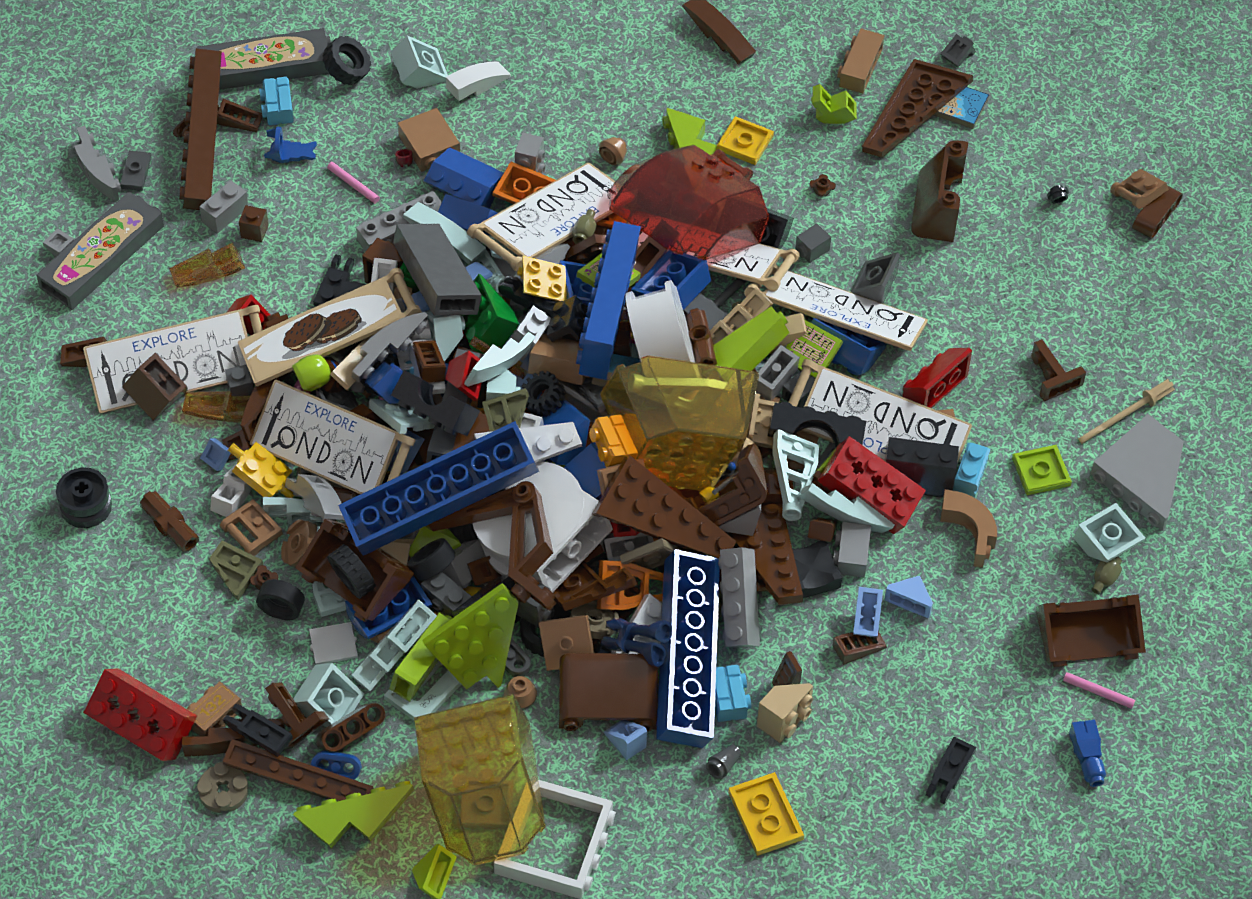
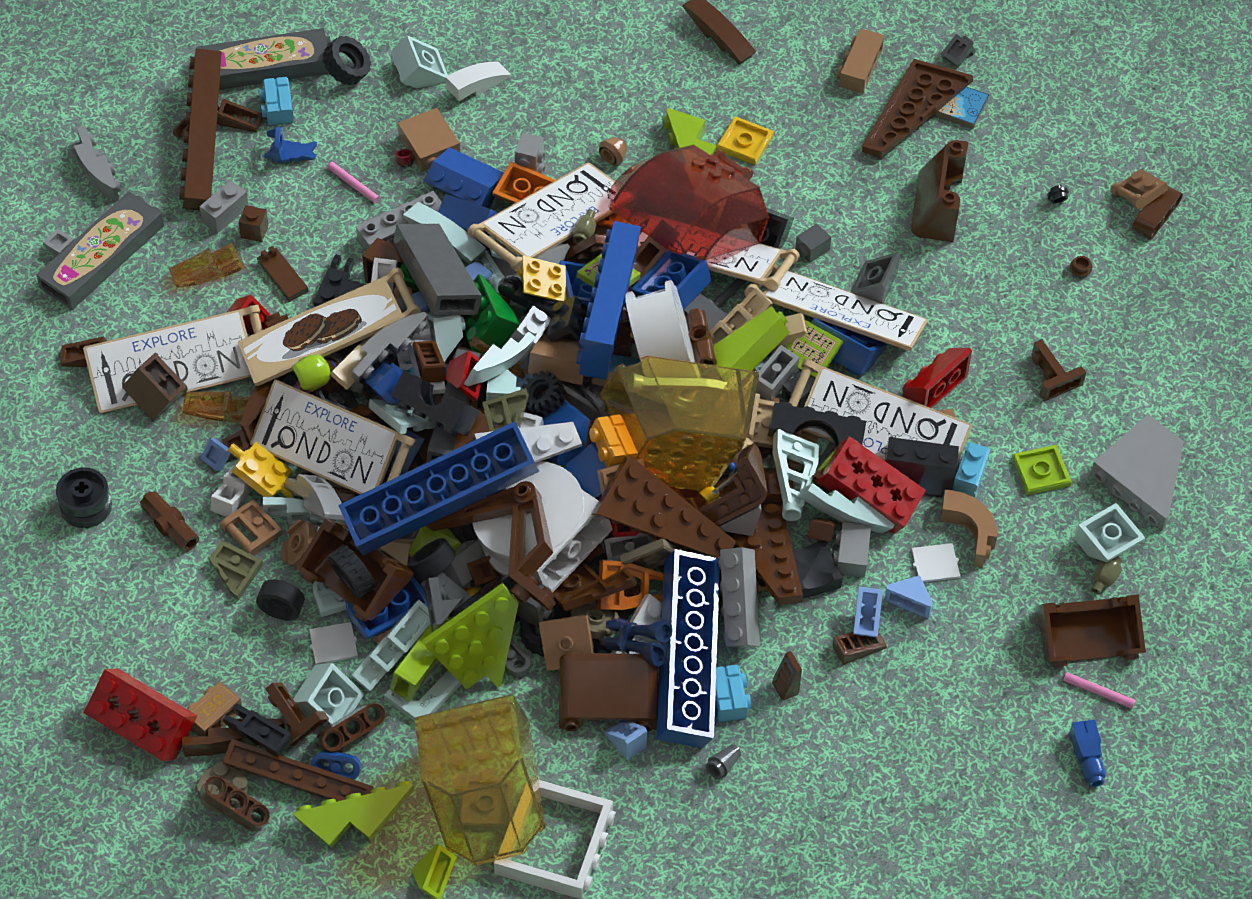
dark grey plate [120,150,152,191] -> none
dark grey brick [225,364,254,403] -> none
reddish brown plate [250,565,279,590] -> none
medium nougat cone [504,676,537,708] -> none
yellow plate [728,772,804,856] -> none
tan slope [757,683,813,743] -> none
reddish brown plate [809,174,836,196] -> none
lime brick [811,84,857,124] -> none
black hinge [926,737,976,804] -> none
tan piece [1078,379,1175,444] -> none
none -> reddish brown beam [200,776,270,831]
none -> reddish brown hinge [257,246,309,302]
none -> dark grey slope [424,577,461,632]
none -> white piece [911,543,960,583]
none -> reddish brown plate [1070,256,1092,277]

